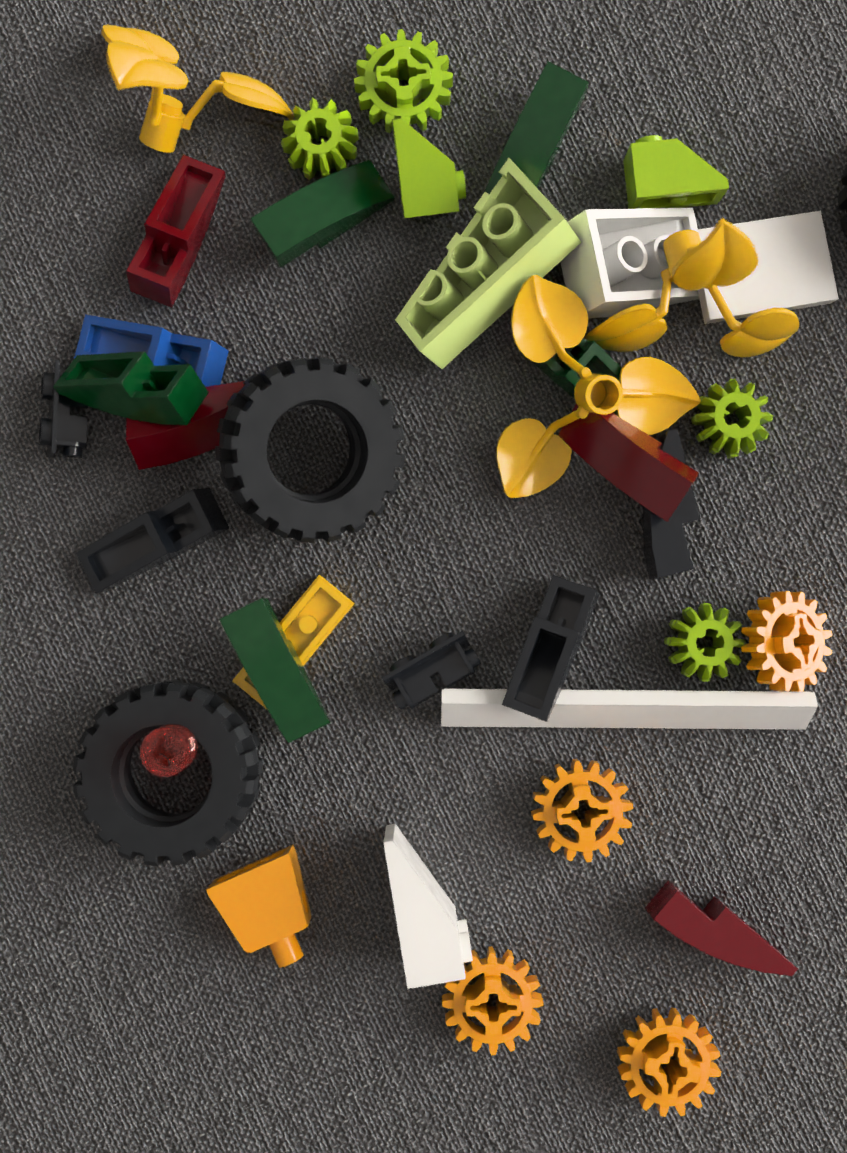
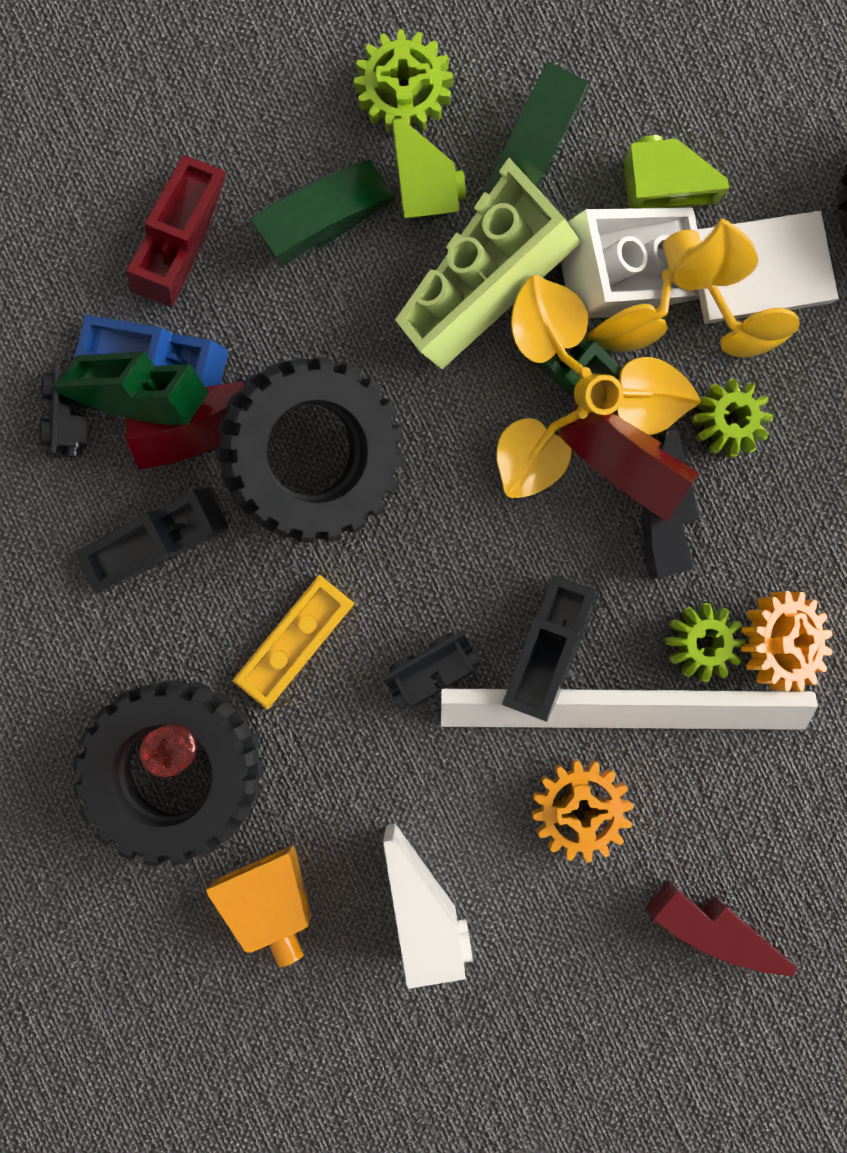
yellow plant [101,25,294,153] -> none
dark green slope [219,598,330,743] -> none
lime gear [281,97,359,180] -> none
light orange gear [442,946,544,1055] -> none
light orange gear [617,1007,721,1117] -> none

